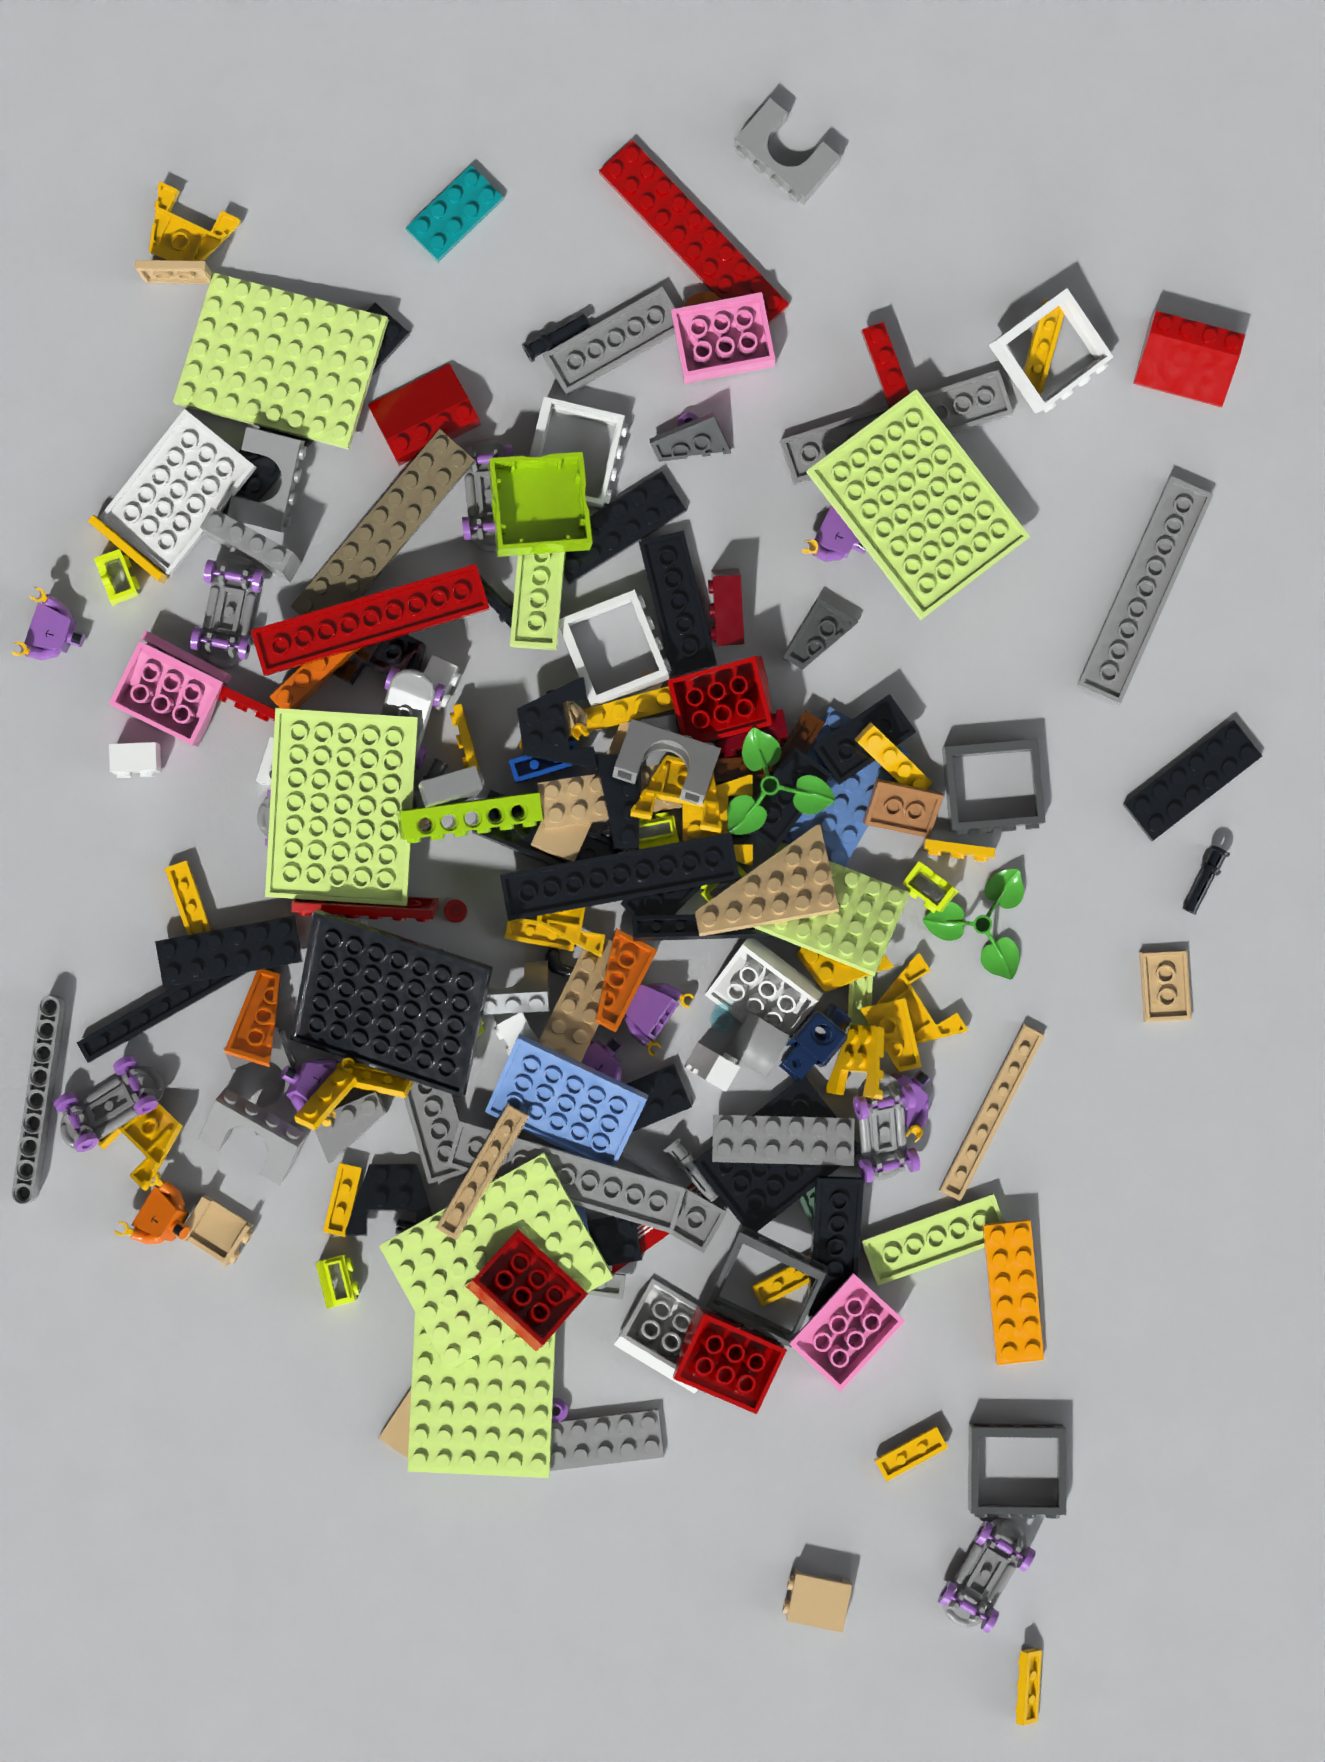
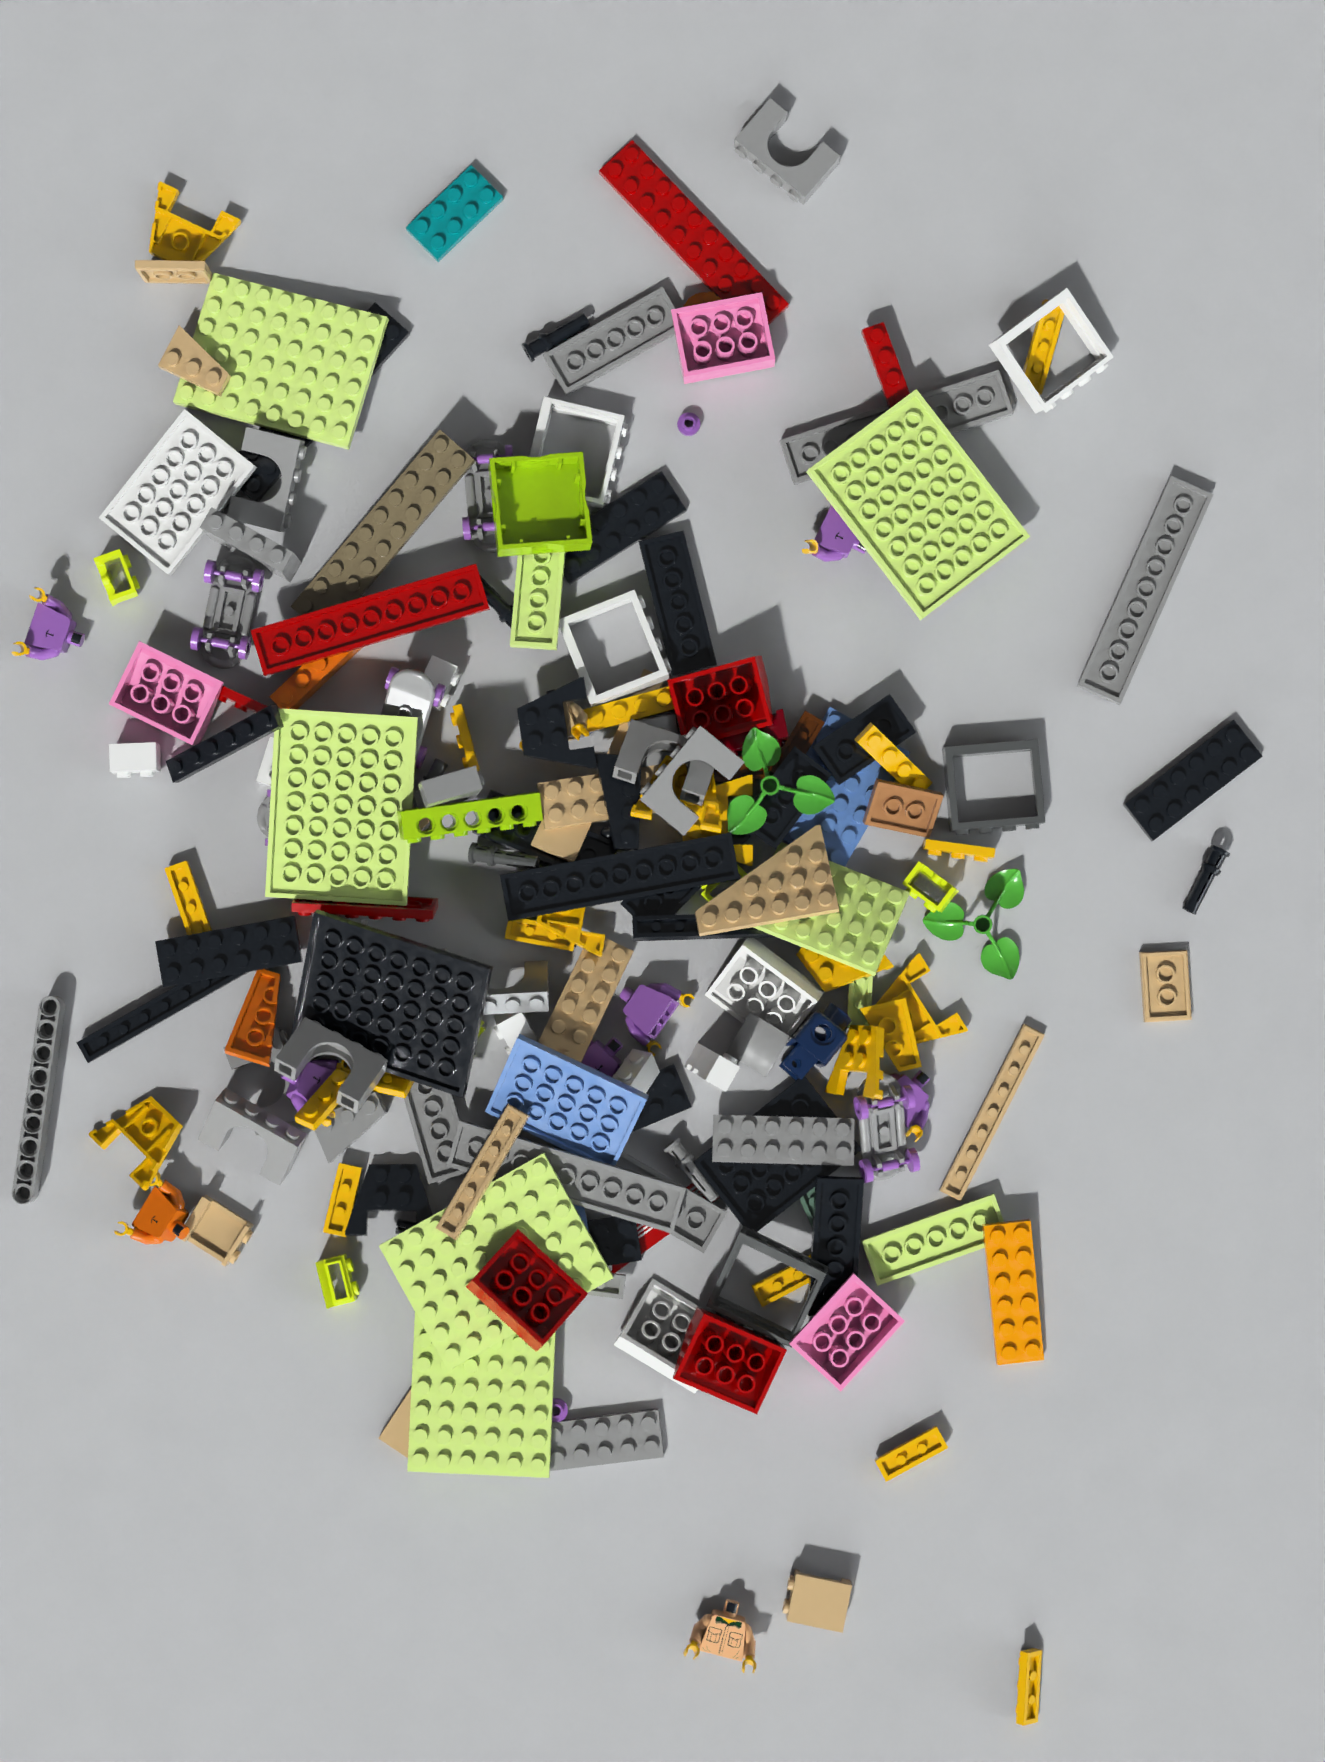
light grey piece [53,1055,165,1152] -> none
yellow tile [88,515,168,584] -> none
bright pink plate [141,630,231,684] -> none
black wing [333,634,426,685] -> none
red slope [368,363,481,466] -> none
red tile [444,899,468,923] -> none
blue brick [508,740,578,784] -> none
black arm [545,948,574,978] -> none
orange wing [595,928,657,1032] -> none
neon yellow window [639,812,679,849] -> none
dark grey wing [649,412,731,462] -> none
dark red wedge [708,568,745,646] -> none
clear light blue plate [710,1008,733,1032] -> none
dark grey wing [783,598,858,670] -> none
light grey piece [938,1518,1036,1633] -> none
dark grey window [968,1423,1067,1519] -> none
red slope [1133,310,1245,408] -> none
none -> tan wing [158,325,231,397]
none -> black plate [166,705,284,783]
none -> light grey arch [274,1017,387,1114]
none -> dark grey pin [468,842,540,869]
none -> white brick [612,1049,660,1093]
none -> light grey arch [640,726,744,835]
none -> light nougat torso [683,1599,756,1674]

